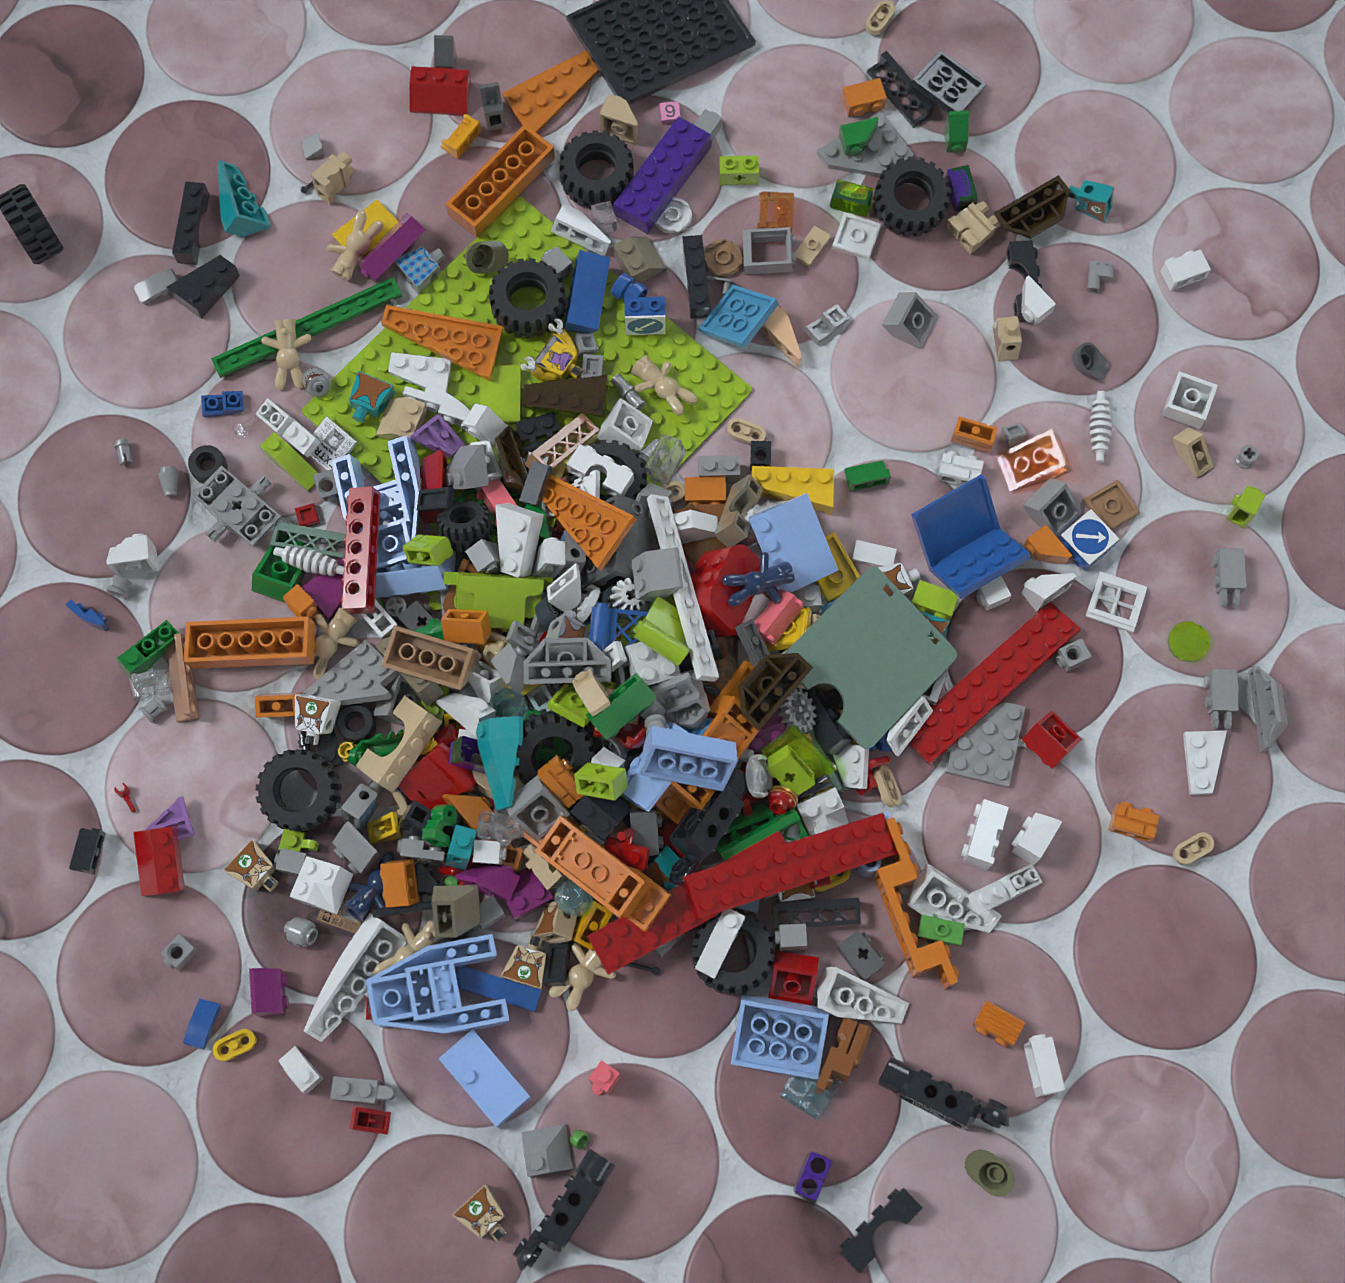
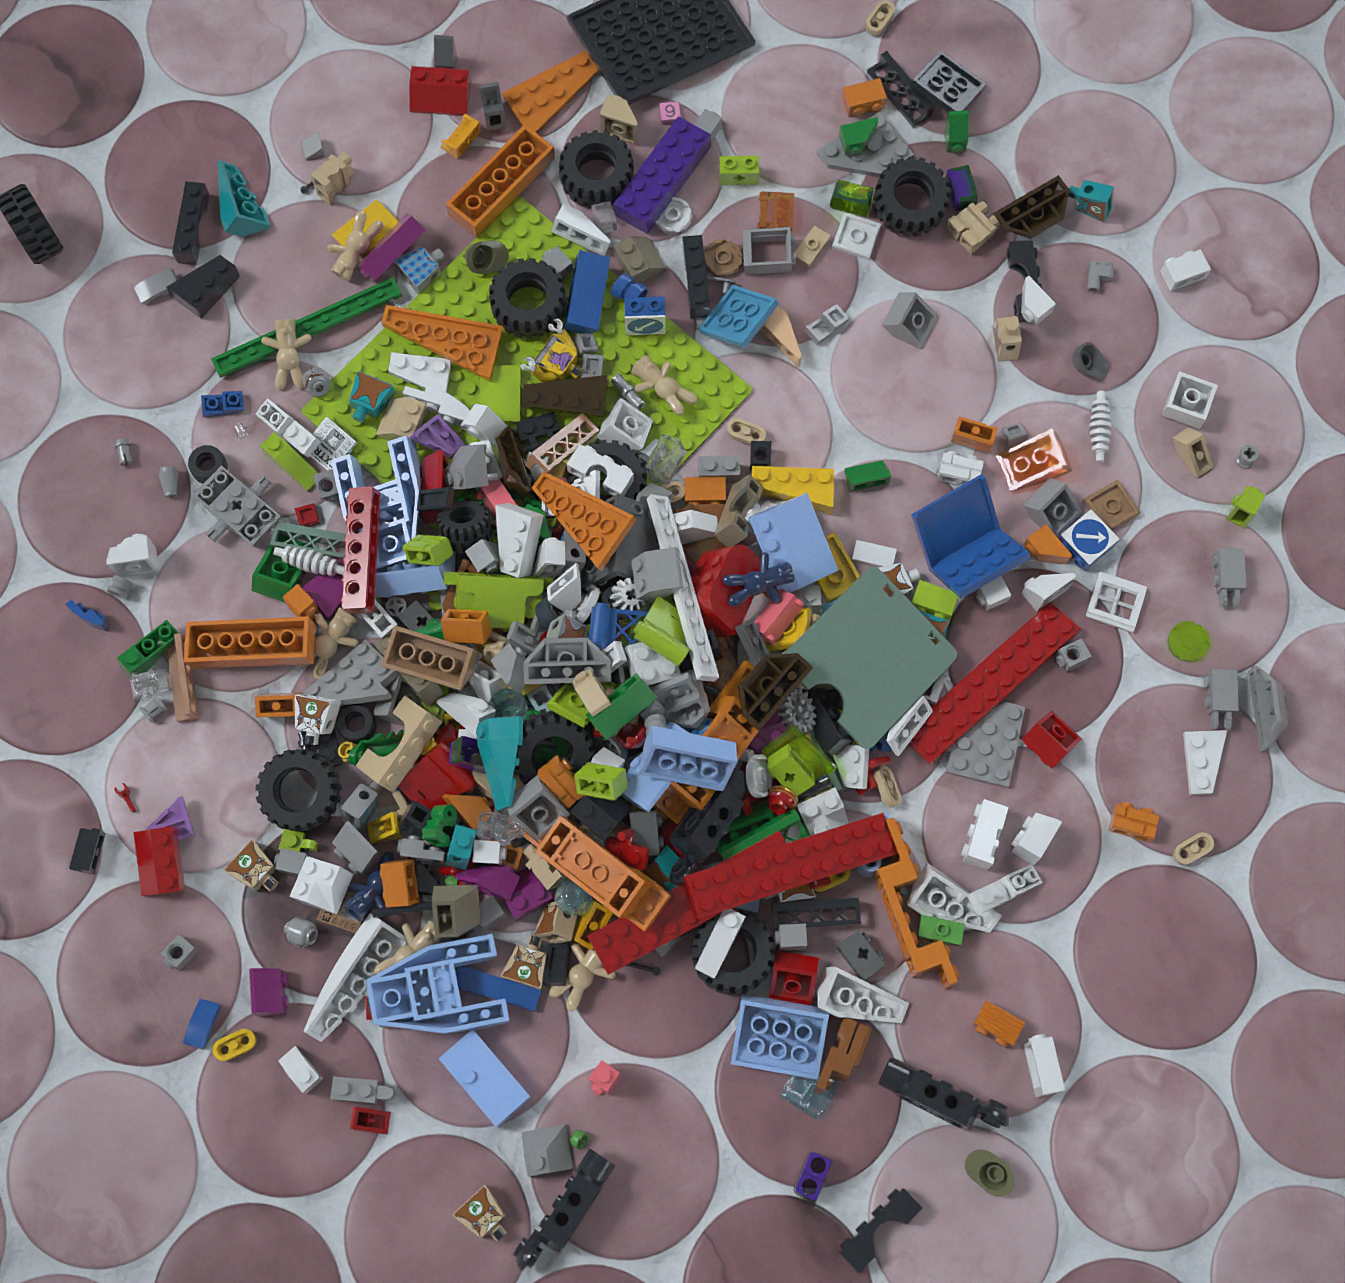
tile [519,461,553,507] -> none

